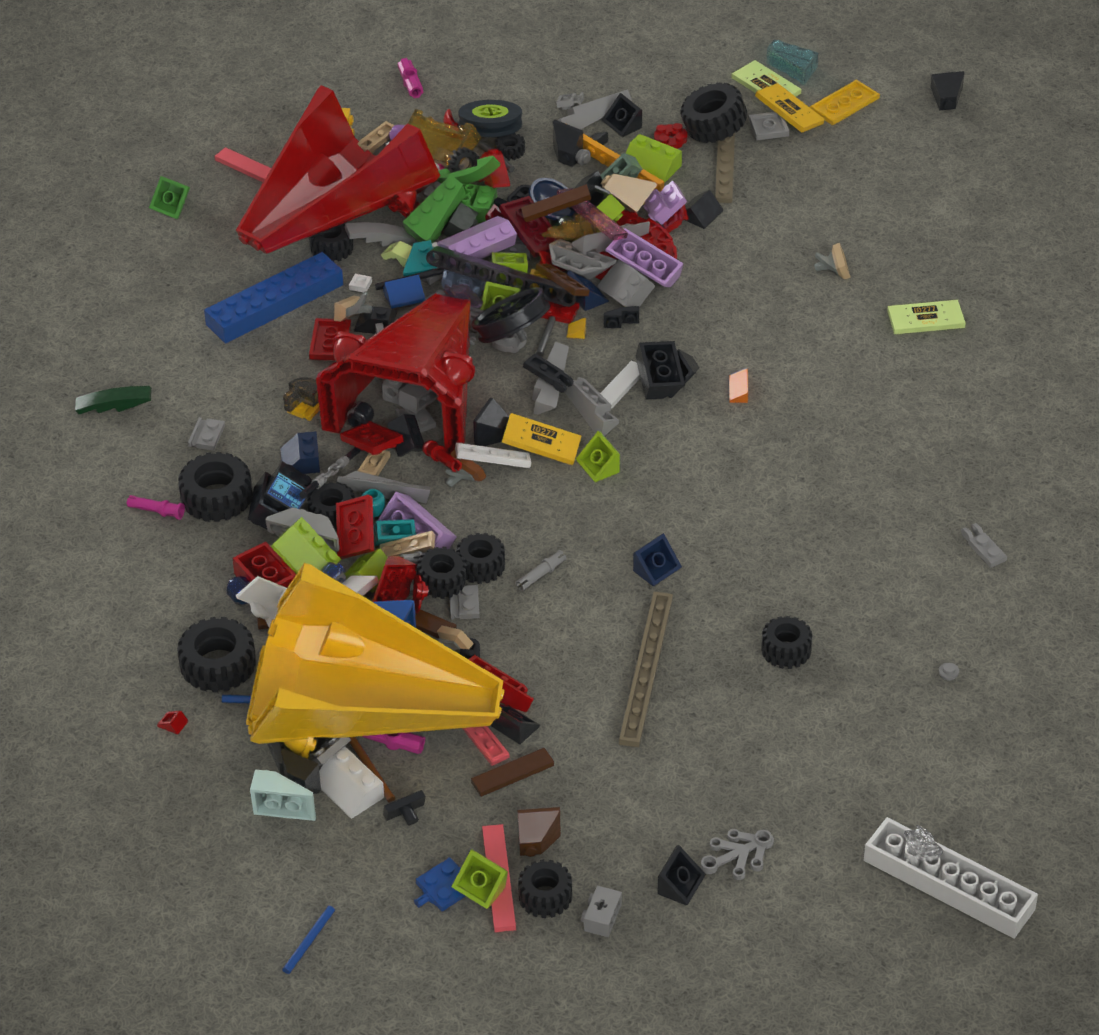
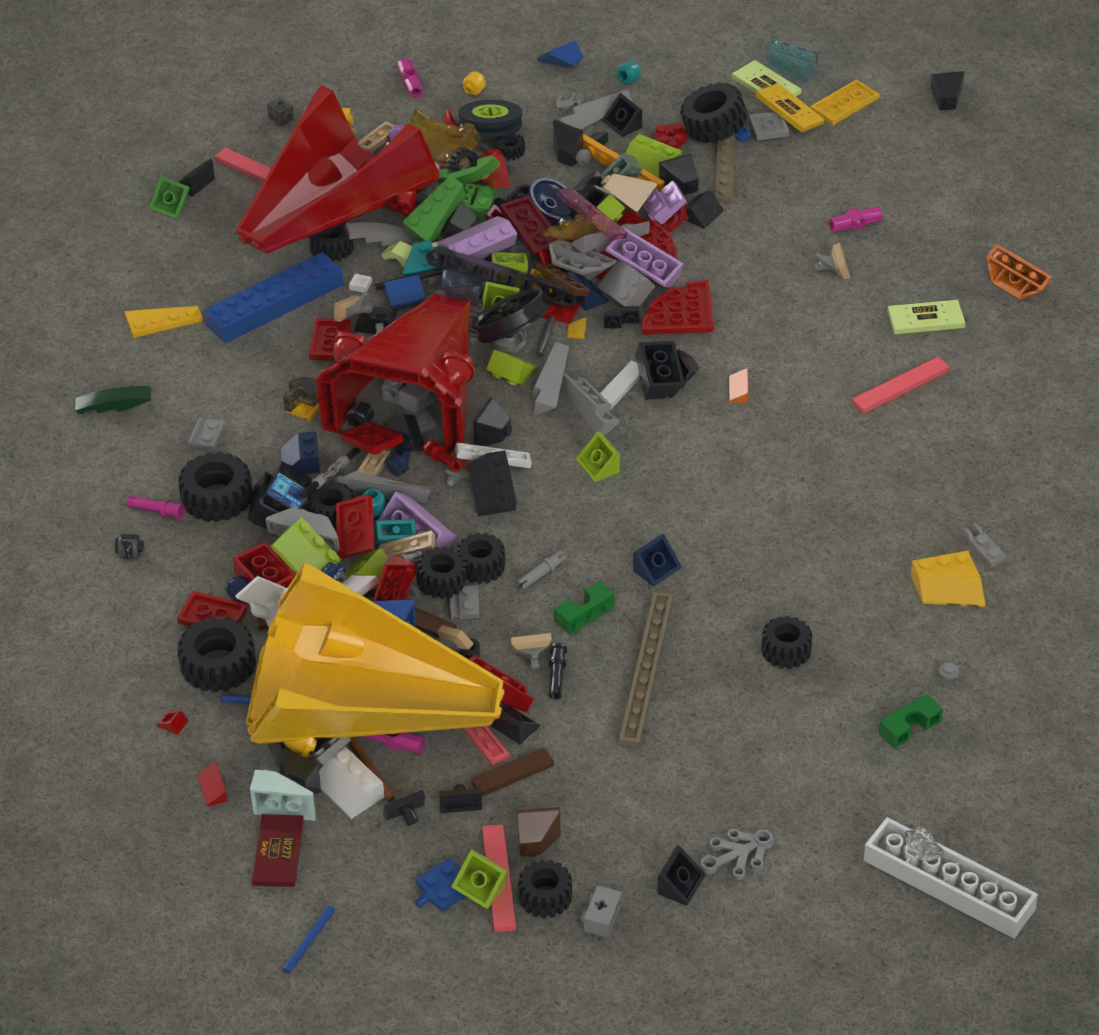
red plate [412,575,428,614] -> none
yellow tile [501,413,581,465] -> none
reddish brown tile [521,184,591,222] -> none
black hinge [523,353,574,393] -> none
none -> head [115,534,144,559]
none -> yellow wing [124,306,203,338]
none -> red plate [177,591,248,626]
none -> black slope [178,158,215,197]
none -> red slope [197,762,228,807]
none -> dark red tile [252,814,304,887]
none -> dark grey brick [267,97,294,126]
none -> dark blue piece [387,451,410,477]
none -> black tile [439,784,482,813]
none -> yellow head [462,71,486,96]
none -> black slope [467,450,517,517]
none -> lime slope [486,349,539,386]
none -> tan piece [510,633,552,671]
none -> blue slope [537,40,583,68]
none -> black pin [549,643,567,699]
none -> green arch [554,581,615,634]
none -> teal head [617,61,641,85]
none -> red plate [642,280,714,335]
none -> black slope [659,153,699,195]
none -> blue plate [735,127,751,141]
none -> dark pink piece [829,206,883,232]
none -> coral tile [851,357,950,414]
none -> green arch [879,694,943,749]
none -> yellow wedge [911,551,986,607]
none -> orange wedge [986,244,1053,300]

